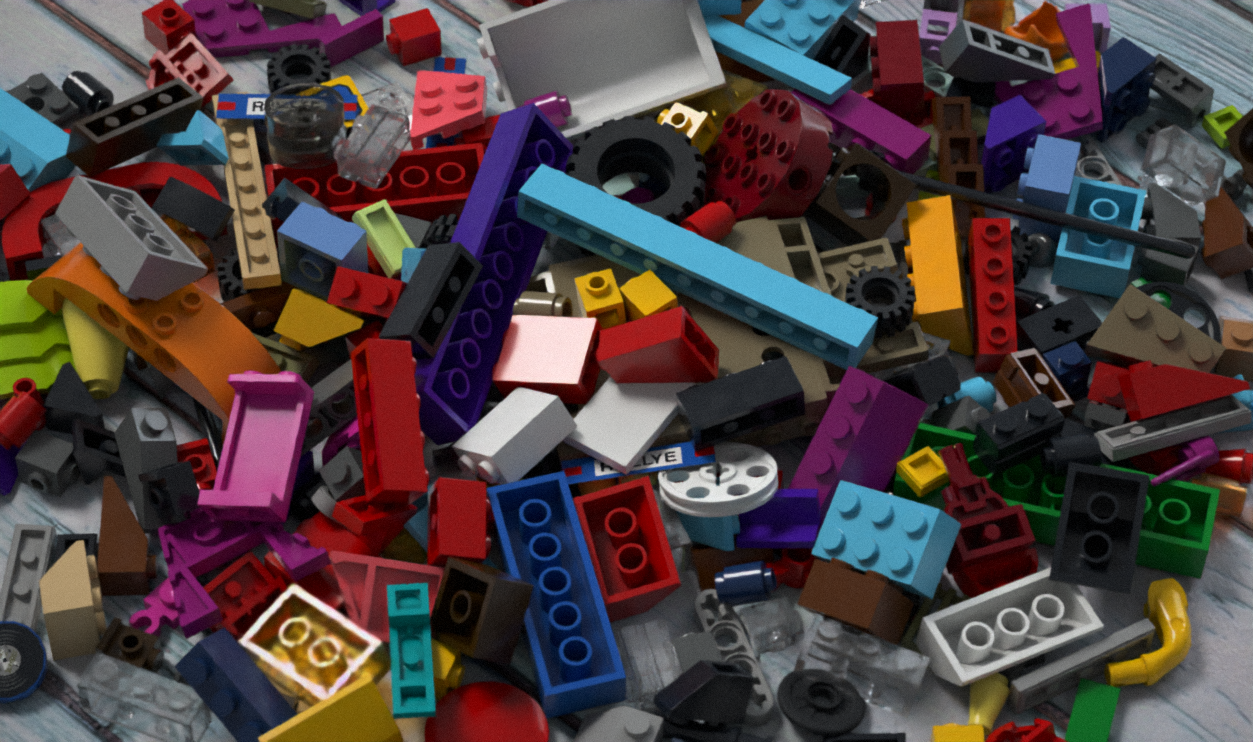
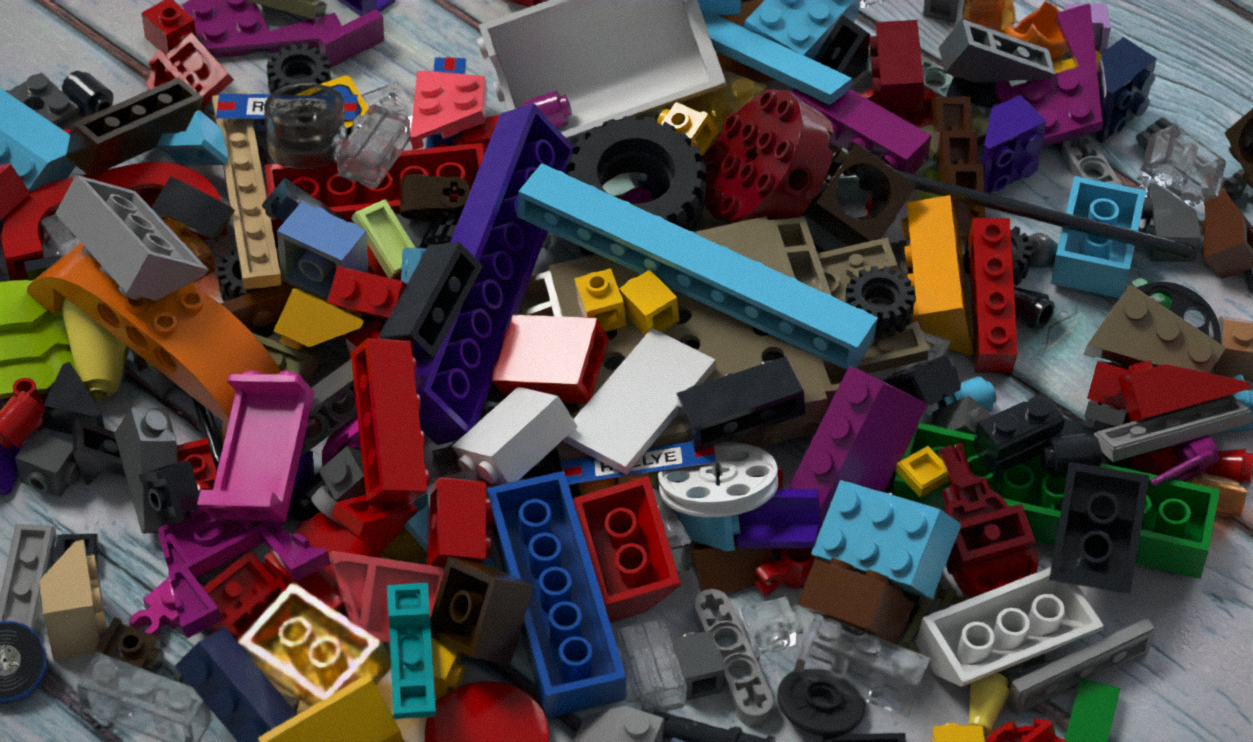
reddish brown slope [97,476,158,596] -> none
red brick [386,8,442,67] -> none
dark tan brick [513,291,573,317] -> none
red slope [596,306,719,383] -> none
black slope [653,660,754,728] -> none
red brick [680,201,736,243] -> none
dark blue brick [715,561,777,607] -> none
lavender brick [919,9,957,64] -> none
reddish brown brick [993,348,1076,418] -> none
medium blue brick [1013,134,1081,244] -> none
black brick [1016,295,1102,358] -> none
dark blue brick [1043,341,1092,402] -> none
yellow piece [1104,578,1191,688] -> none
dark grey brick [1137,232,1199,287] -> none
dark grey hinge [1150,53,1214,127] -> none
lime plate [1201,105,1243,149] -> none
none -> dark brown piece [400,174,470,220]

